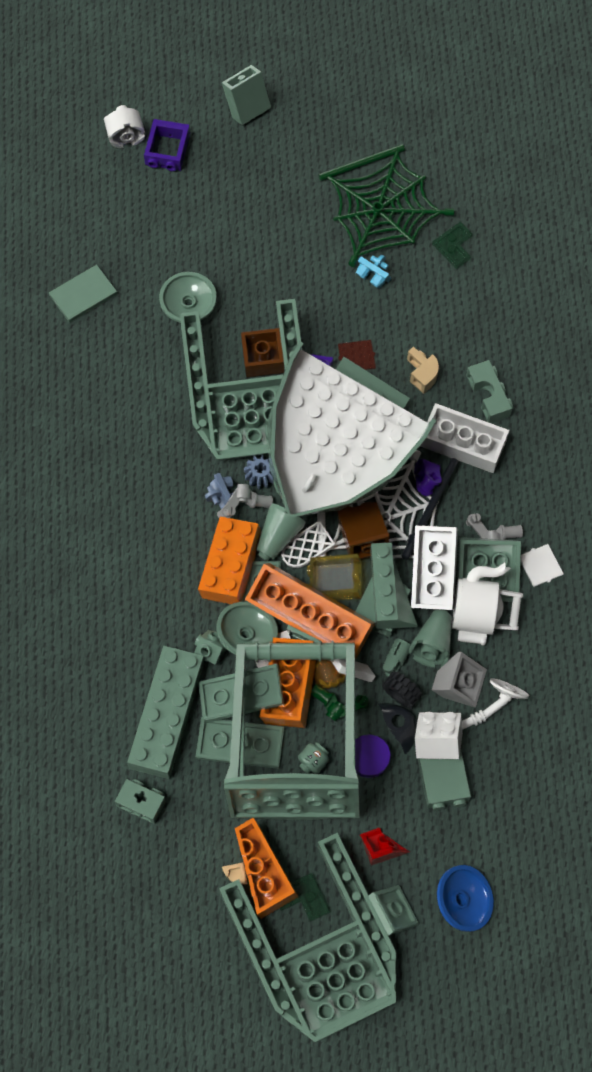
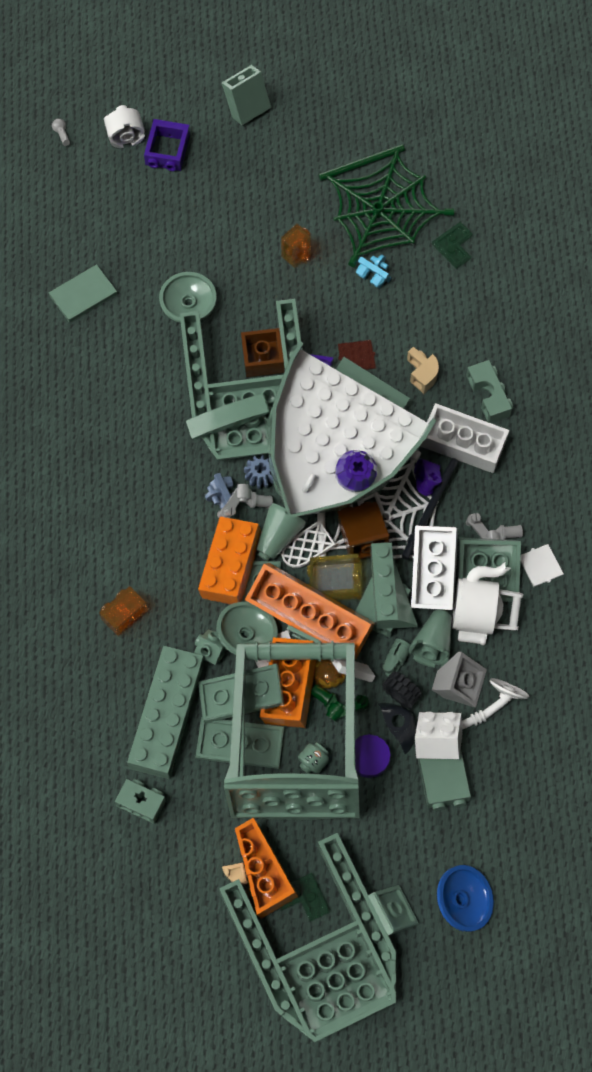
red slope [360,828,410,866] -> none
none -> light grey bar [52,119,70,146]
none -> clear orange brick [99,586,148,636]
none -> sand green slope [186,394,270,440]
none -> clear orange brick [281,224,311,268]
none -> dark purple piece [335,450,377,492]

